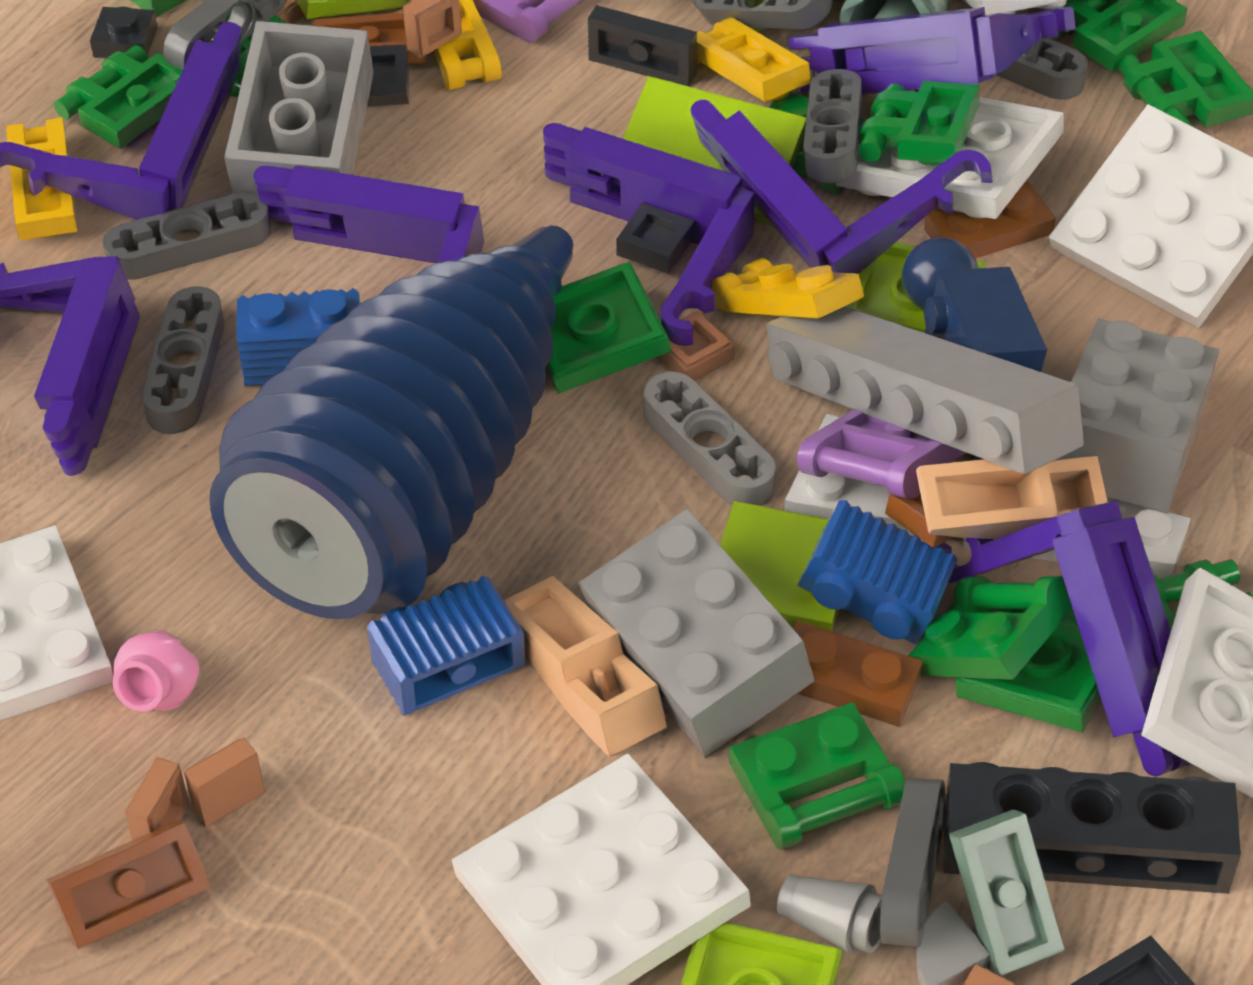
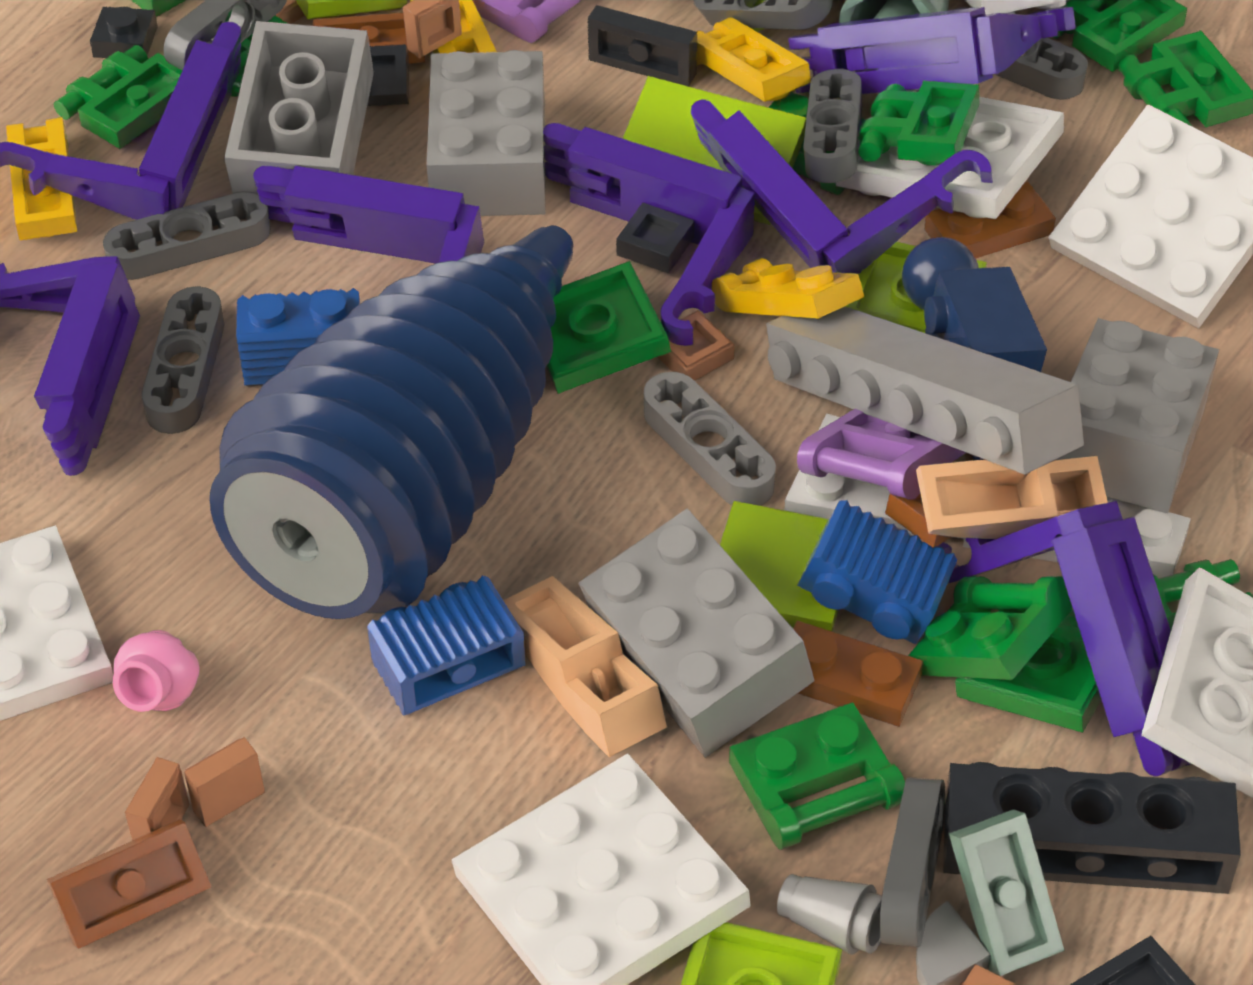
none -> light grey brick [427,50,545,216]

